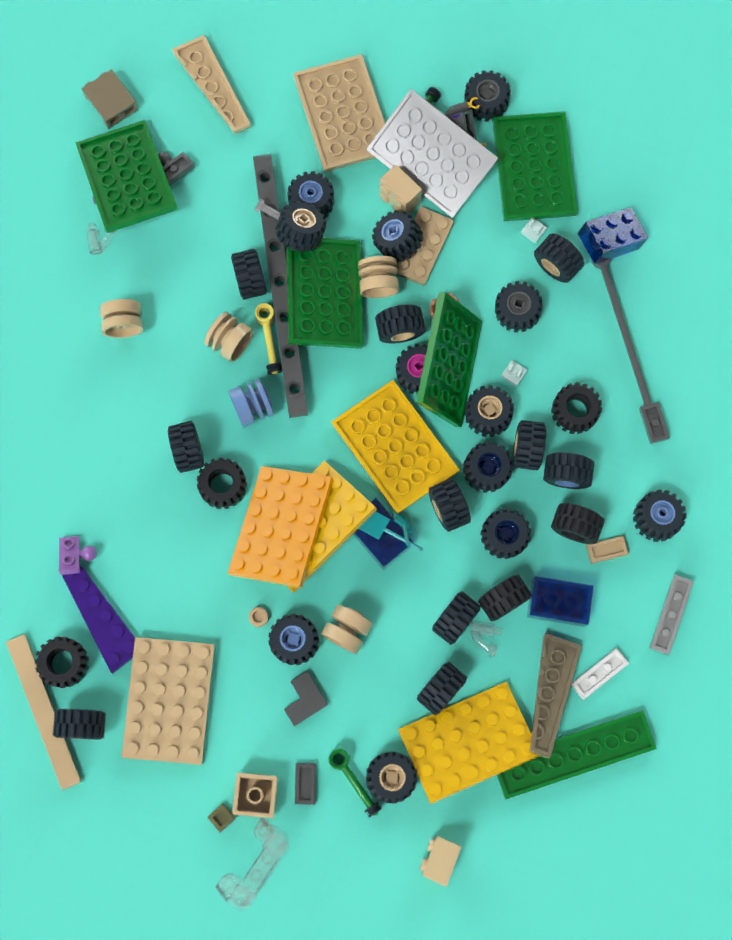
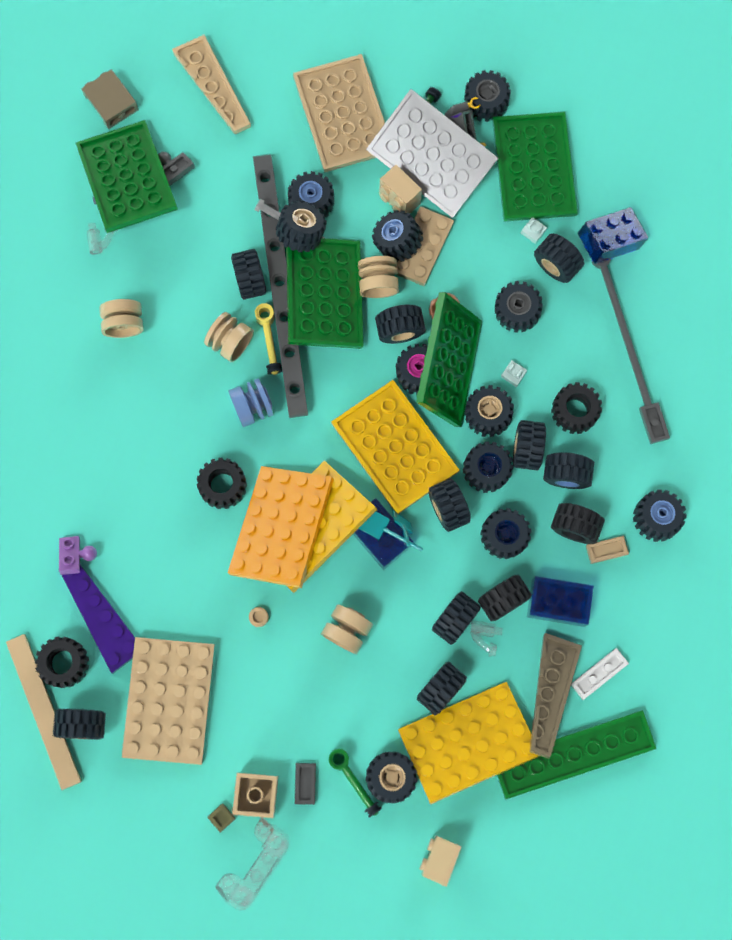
black wheel [168,421,204,473] -> none
black wheel [268,614,319,665] -> none
dark grey tile [284,671,328,727] -> none
light grey plate [649,575,694,655] -> none

